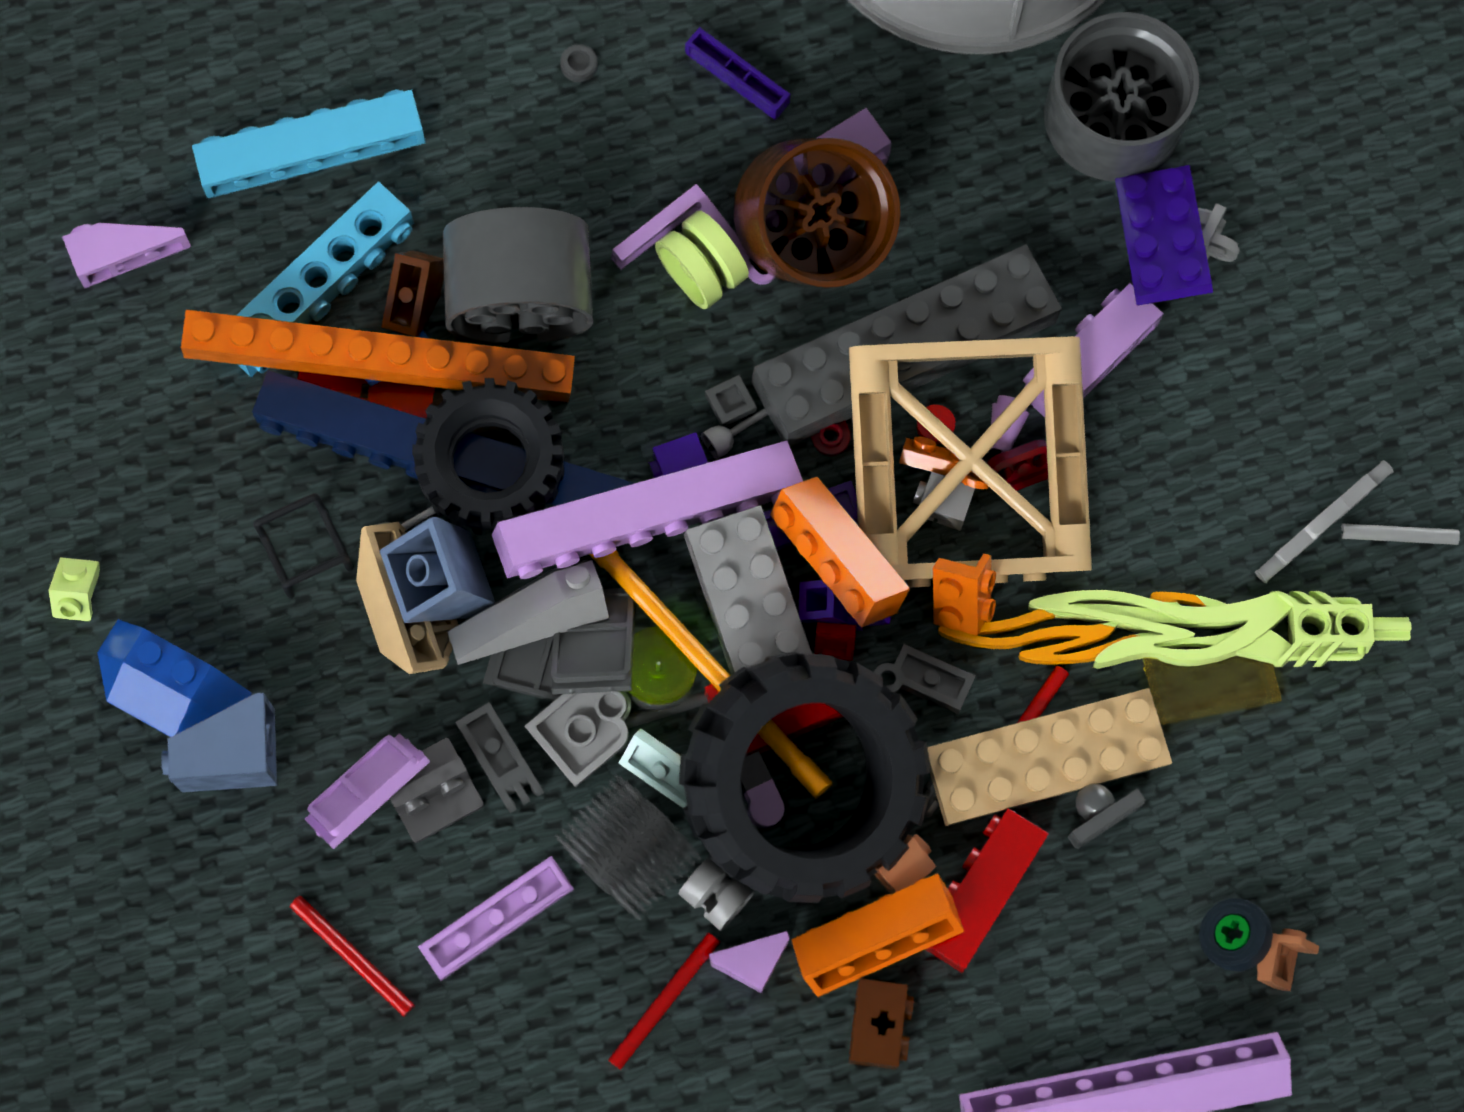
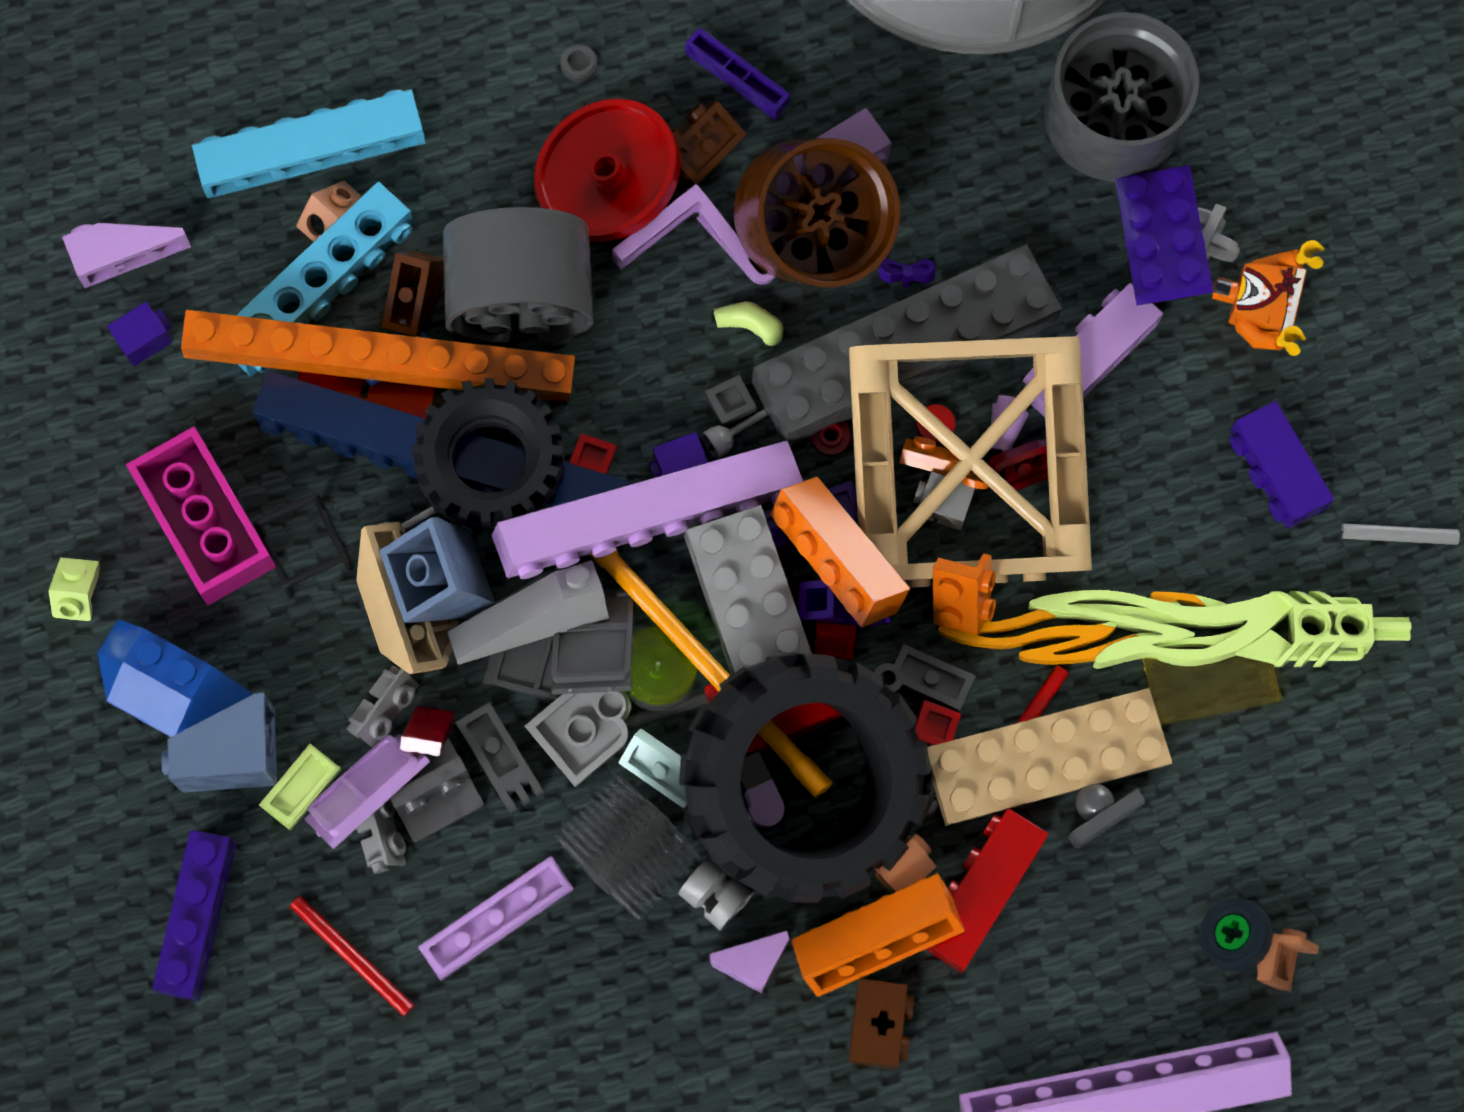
red bar [608,932,720,1070] -> none
yellowish green wheel [655,210,749,309] -> none
light grey piece [1255,460,1393,584] -> none
none -> dark purple brick [107,302,173,367]
none -> dark pink brick [125,426,276,606]
none -> dark purple brick [152,830,236,1002]
none -> yellowish green tile [259,744,341,831]
none -> nougat bracket [296,181,362,242]
none -> light grey hinge [346,665,419,748]
none -> light grey hinge [357,798,407,874]
none -> dark red tile [401,706,455,756]
none -> red dish [534,99,681,242]
none -> red tile [569,433,617,474]
none -> reddish brown bracket [672,101,747,186]
none -> yellowish green arm [714,301,784,346]
none -> dark purple piece [878,259,936,288]
none -> red plate [914,700,962,746]
none -> torso [1211,240,1324,356]
none -> dark purple brick [1229,401,1334,529]

